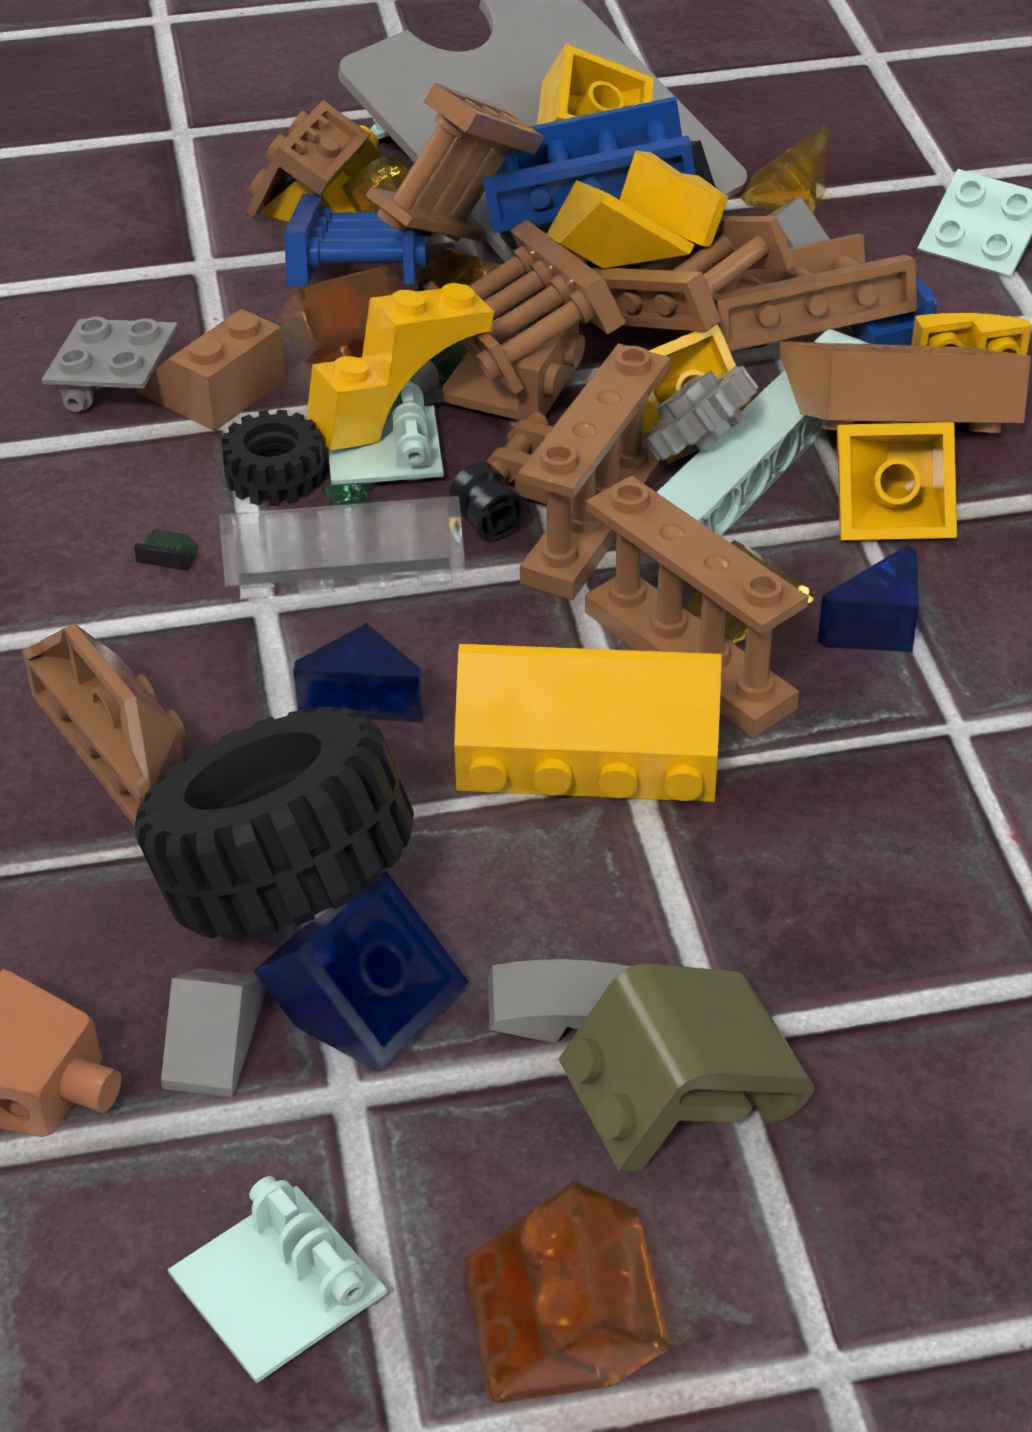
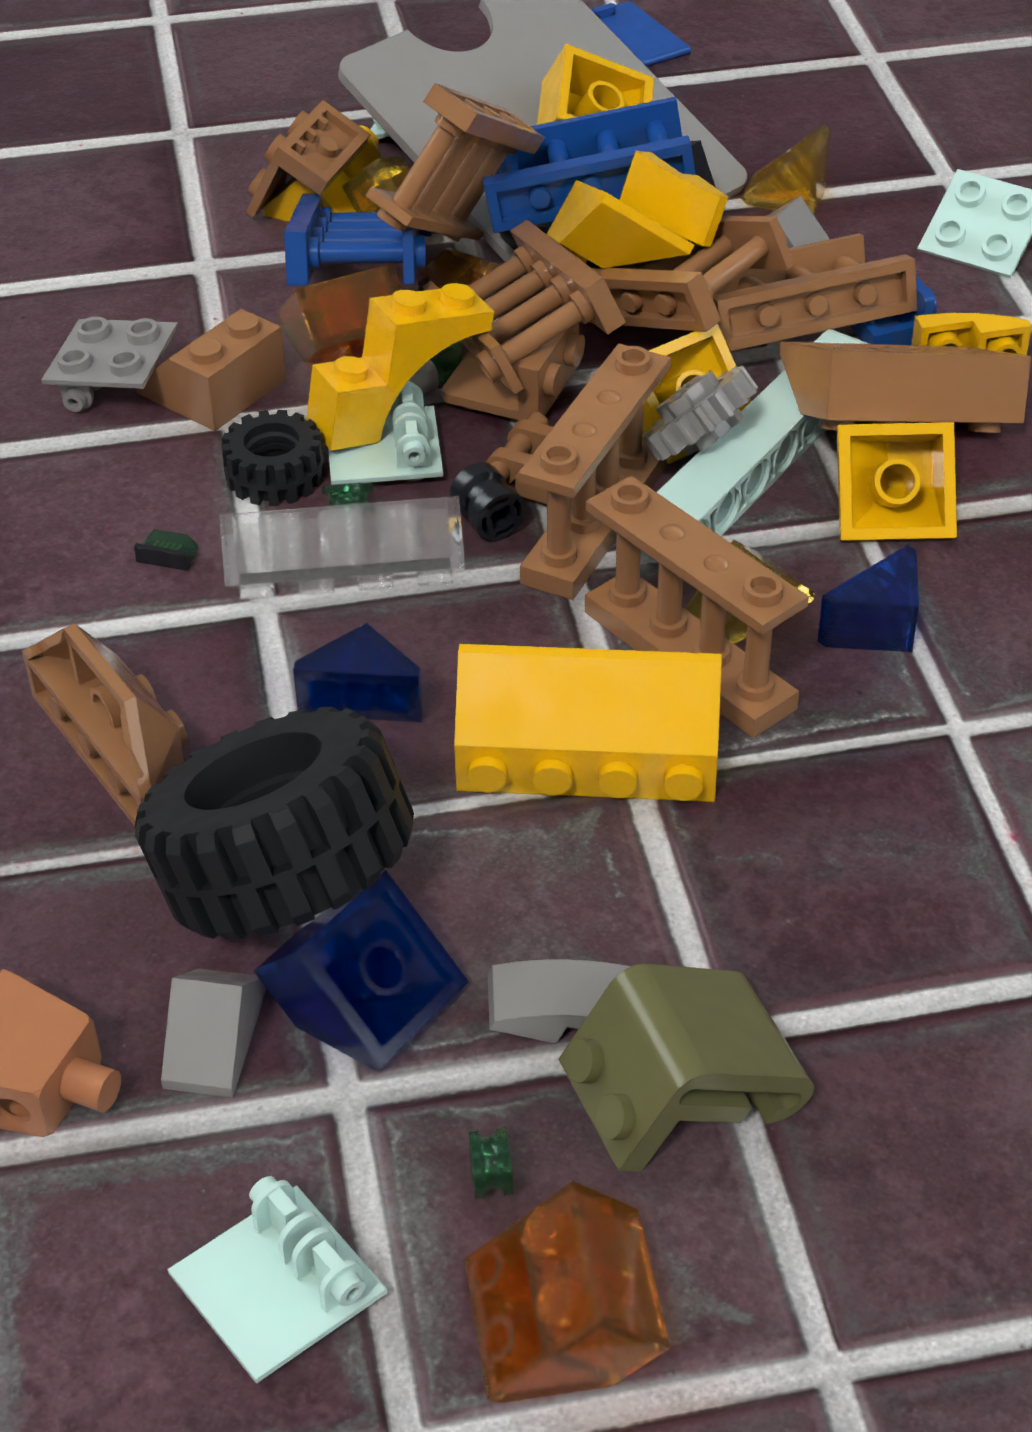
none -> clear green bush [468,1126,513,1199]
none -> blue container [592,1,691,67]

